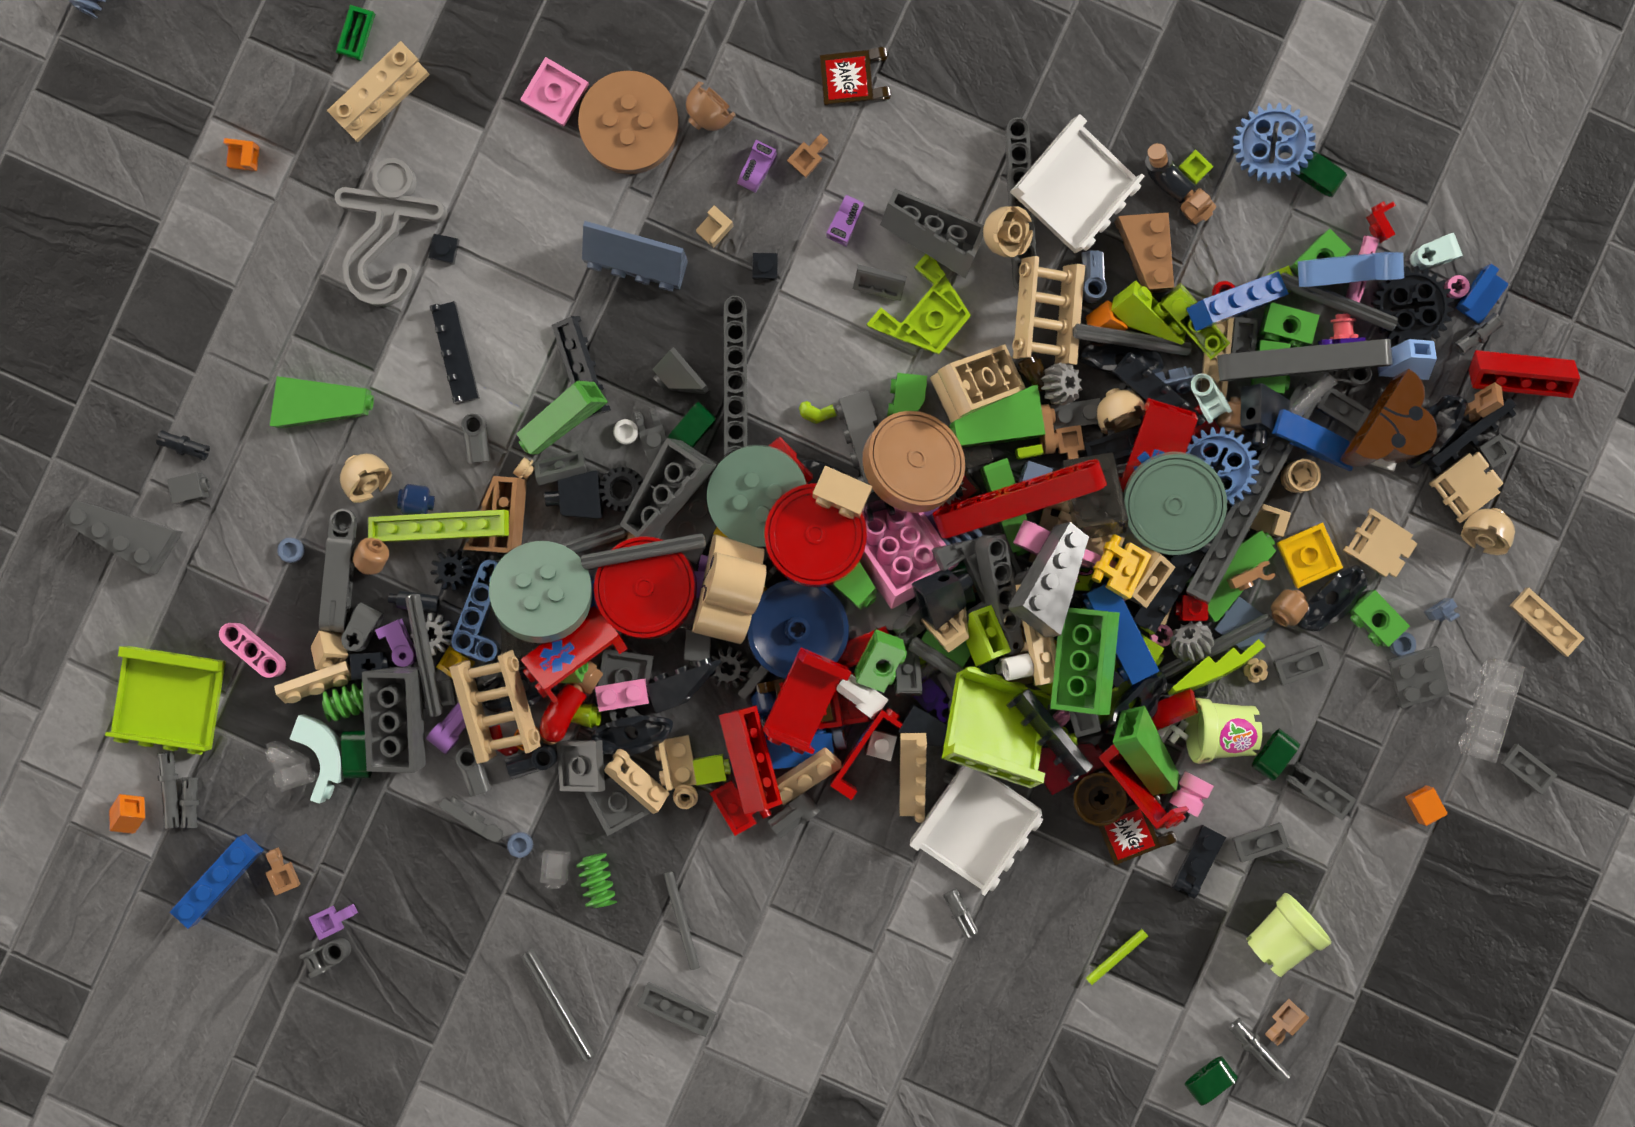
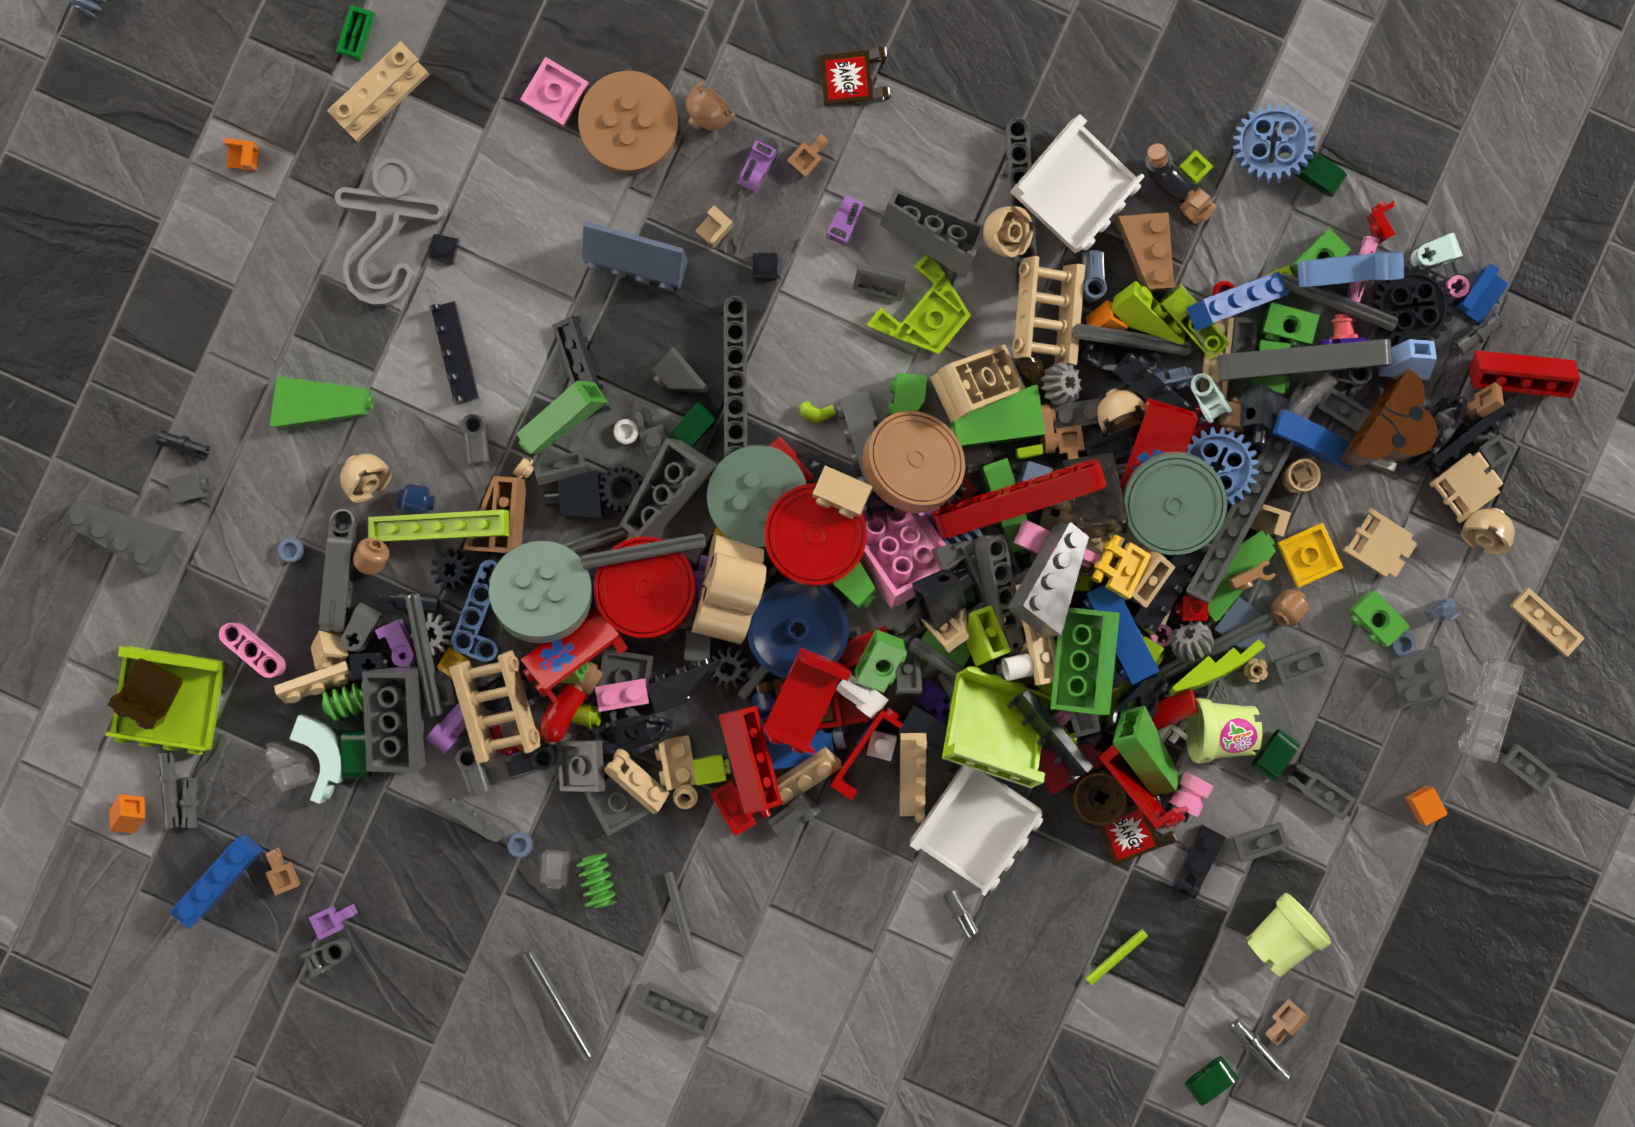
black piece [1297,565,1368,632] -> none
none -> dark brown bracket [107,658,183,730]

